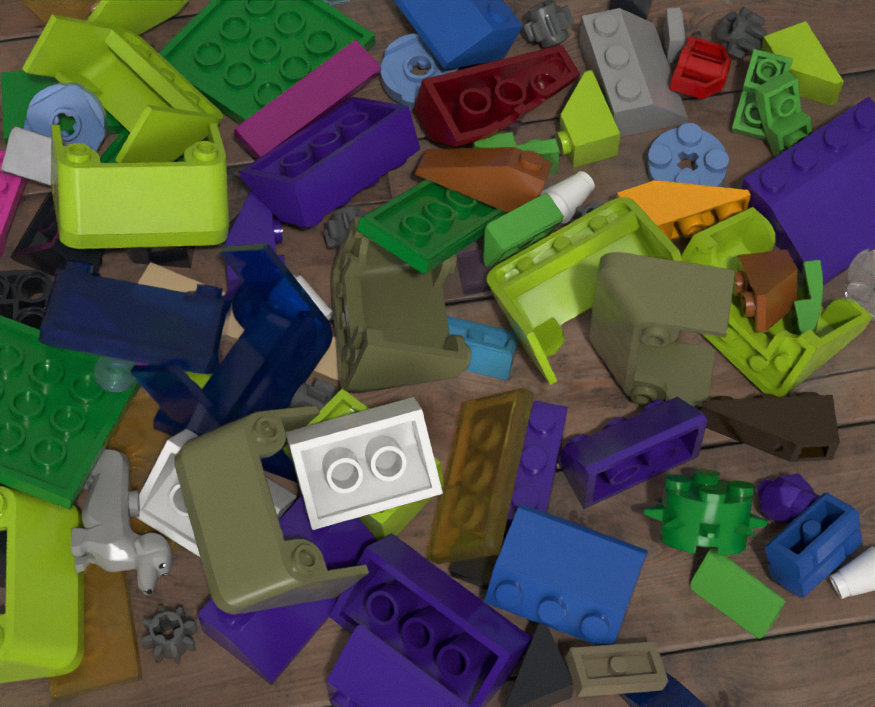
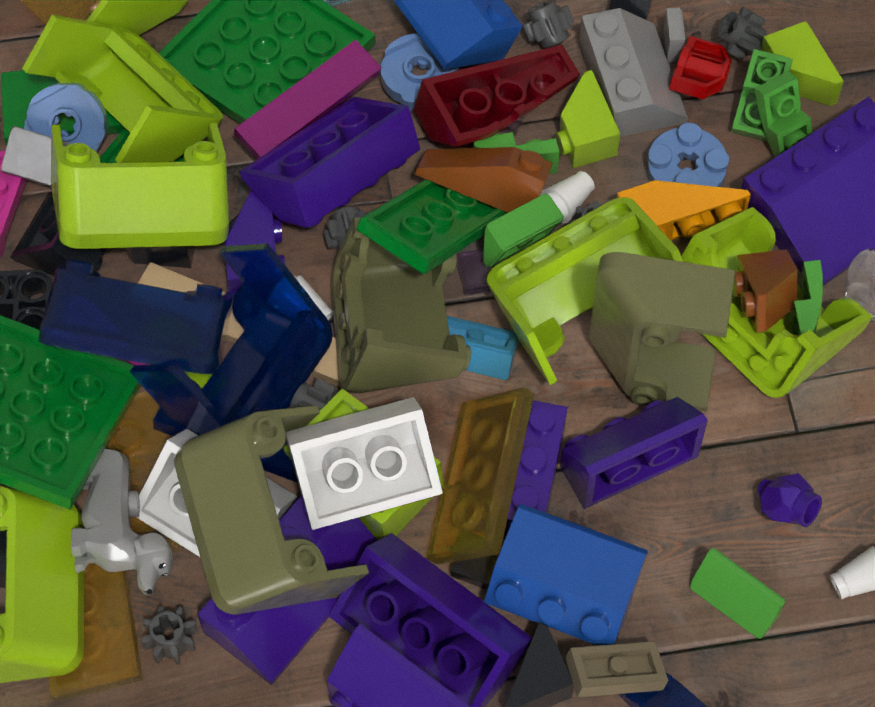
clear light blue plate [94,350,138,392] -> none
green brick [644,469,767,556] -> none
dark brown slope [700,392,840,462] -> none
blue brick [765,492,863,598] -> none

